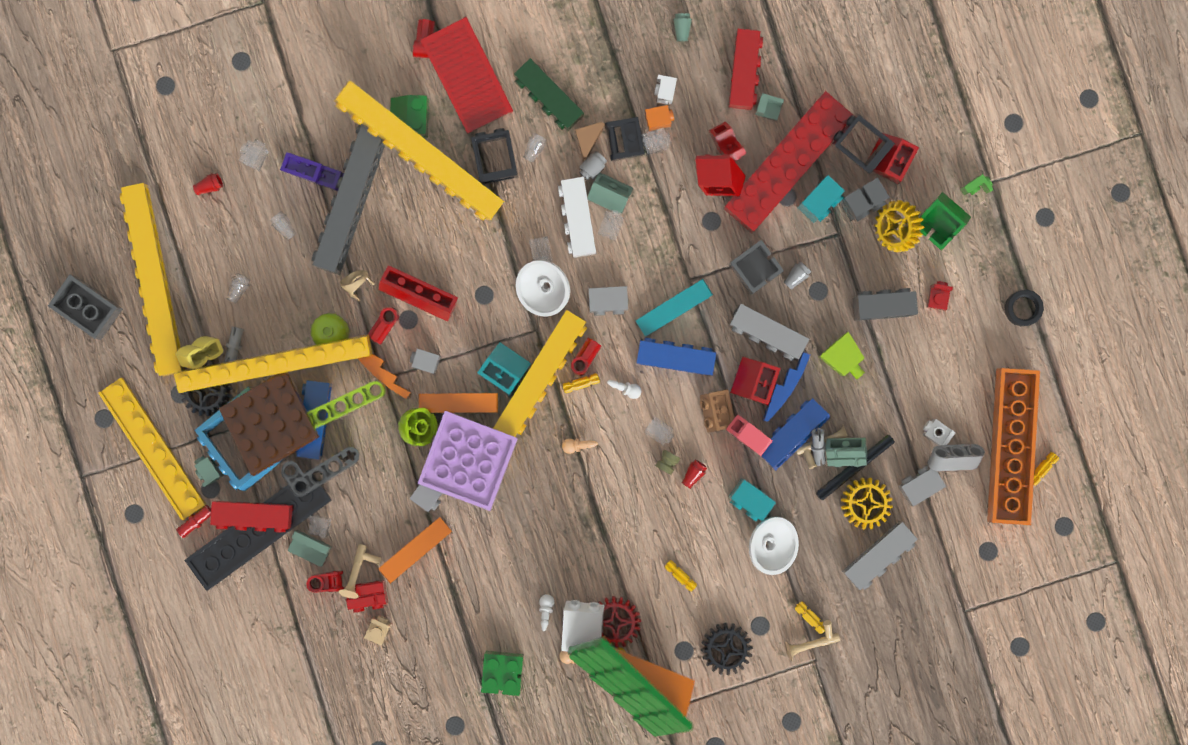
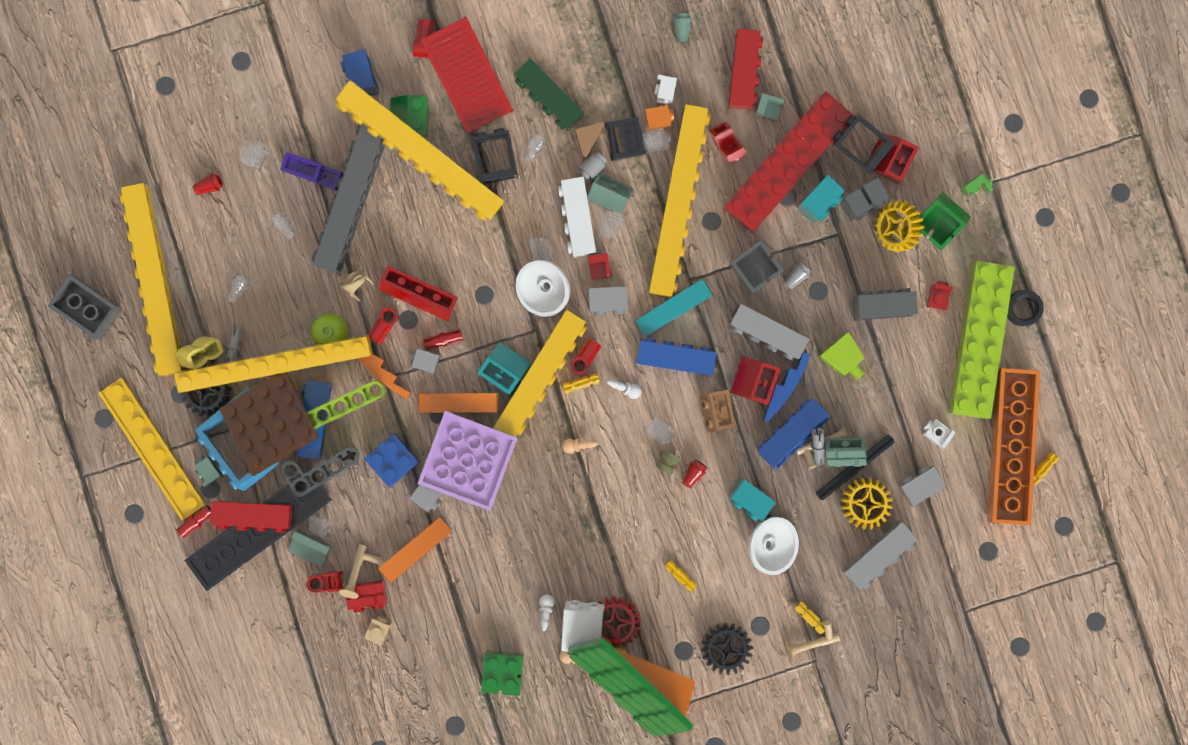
lime cylinder [398,408,438,446] -> none
red slope [695,154,746,196] -> none
coral slope [726,415,772,456] -> none
light grey beam [927,444,985,471] -> none
none -> blue brick [340,49,379,96]
none -> blue brick [364,433,420,488]
none -> red pin [423,329,463,351]
none -> red panel [588,253,611,280]
none -> yellow brick [649,104,711,298]
none -> lime brick [948,261,1015,419]

